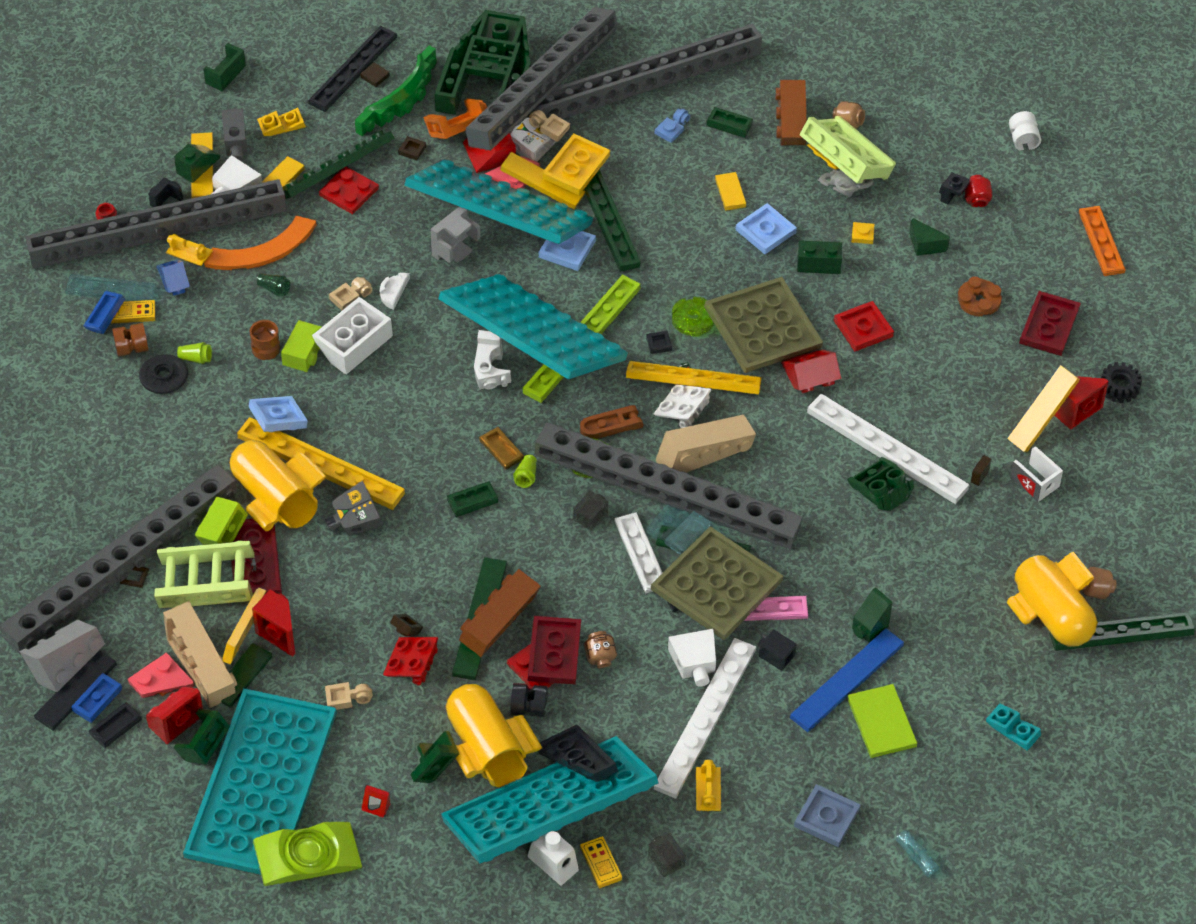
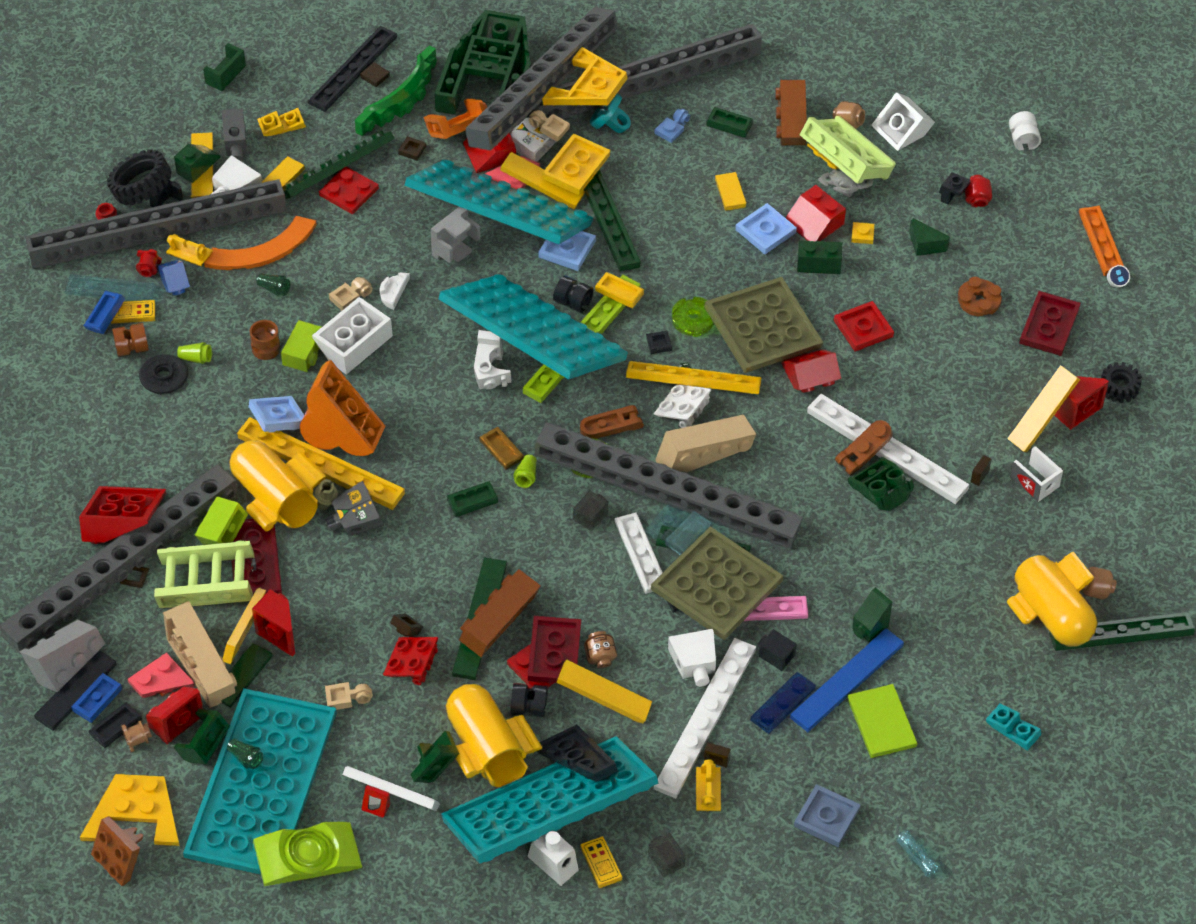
none -> red slope [79,486,166,544]
none -> yellow wing [80,774,179,846]
none -> dark orange plate [91,816,143,886]
none -> black tyre [107,149,172,205]
none -> medium nougat brick [121,721,152,752]
none -> red brick [136,249,162,277]
none -> clear green cone [227,738,263,769]
none -> orange brick [300,360,386,456]
none -> olive arm [315,479,338,510]
none -> white tile [342,766,440,811]
none -> yellow wing [542,47,628,105]
none -> black wheel [553,275,594,313]
none -> yellow tile [557,660,652,724]
none -> teal tile [590,94,631,133]
none -> yellow tile [595,272,644,309]
none -> dark brown tile [704,742,731,768]
none -> clear blue plate [750,672,816,734]
none -> slope [786,185,846,241]
none -> dark orange plate [835,420,893,476]
none -> white slope [871,92,935,151]
none -> tile [1107,265,1130,287]

